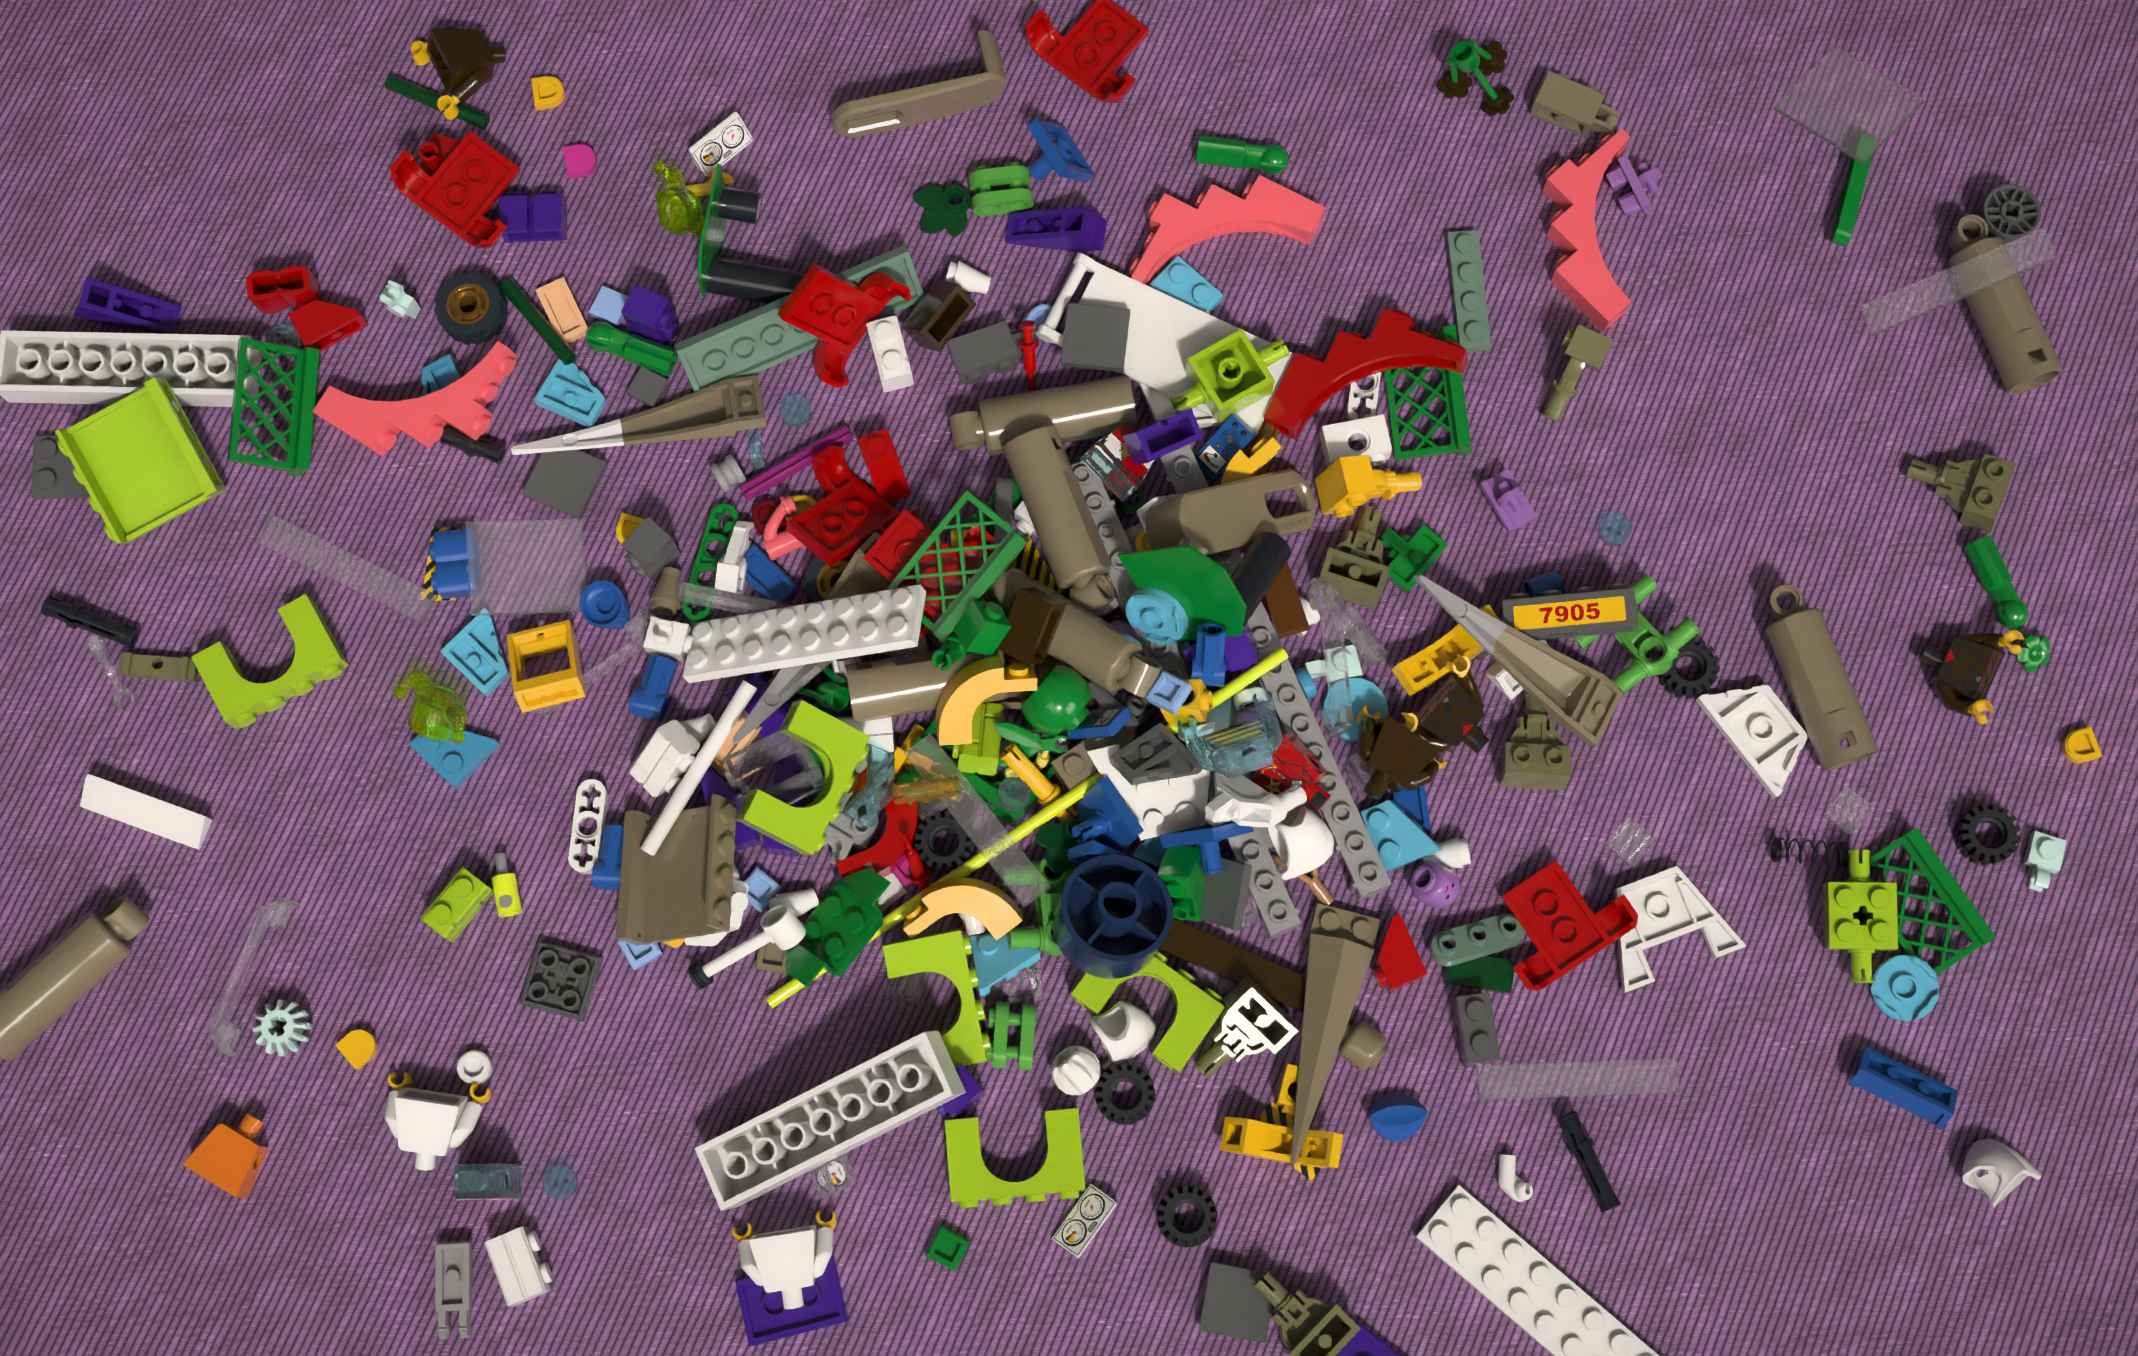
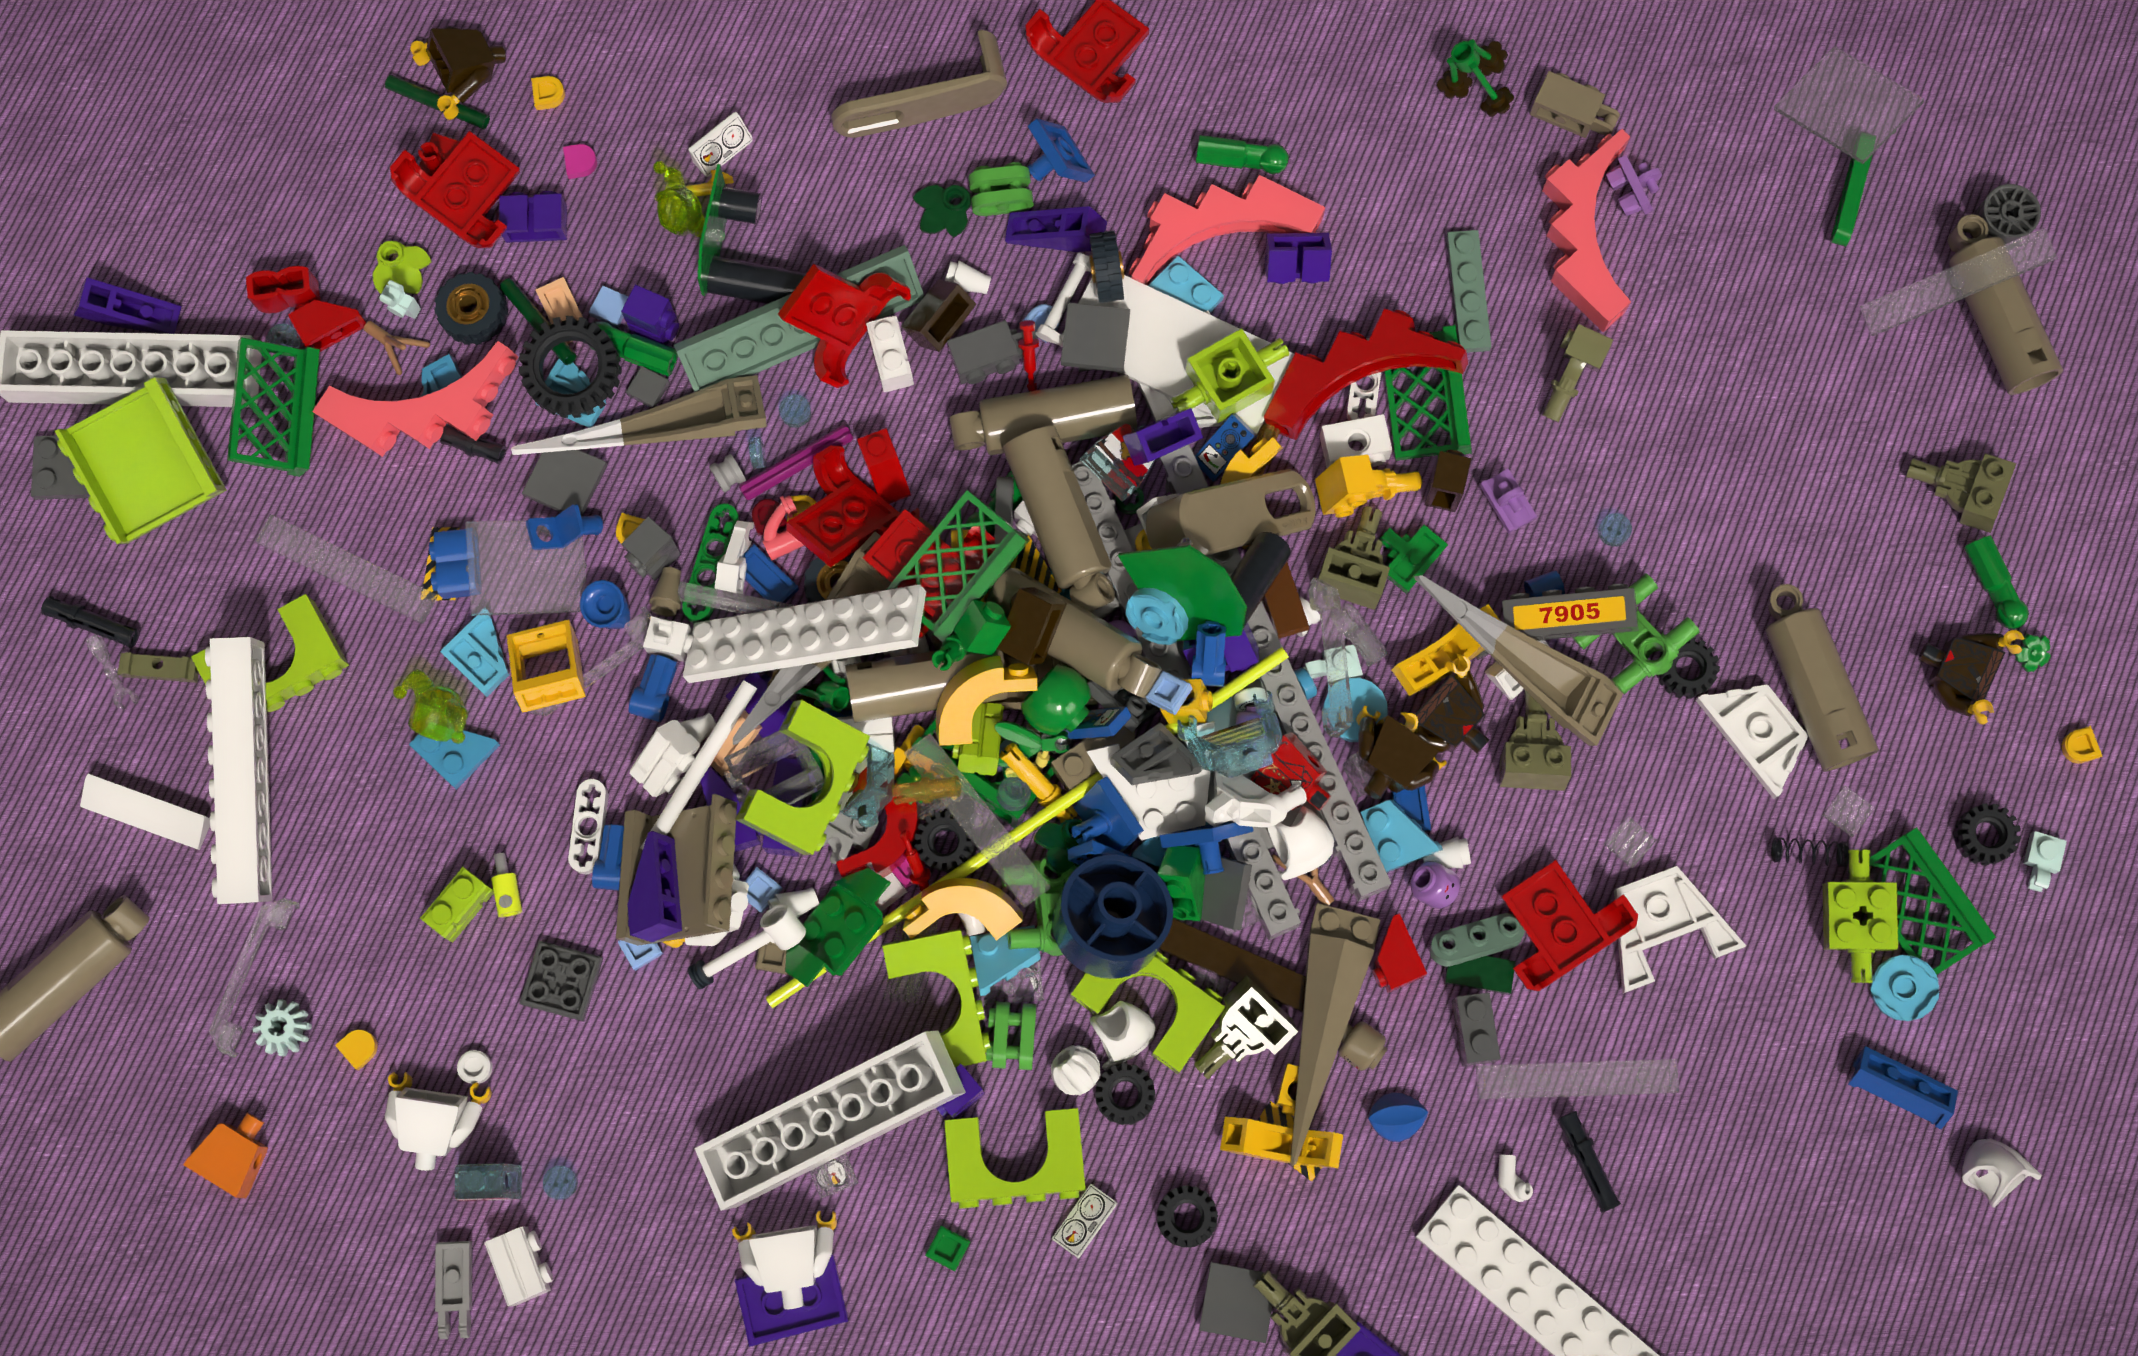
none -> white brick [205,637,272,904]
none -> medium nougat plant [364,321,430,375]
none -> lime plate [372,241,431,294]
none -> black tyre [518,316,622,418]
none -> blue bracket [526,504,603,550]
none -> dark purple slope [627,831,682,942]
none -> black wheel [1089,230,1124,303]
none -> dark purple piece [1265,233,1332,284]
none -> dark brown brick [1424,450,1472,512]

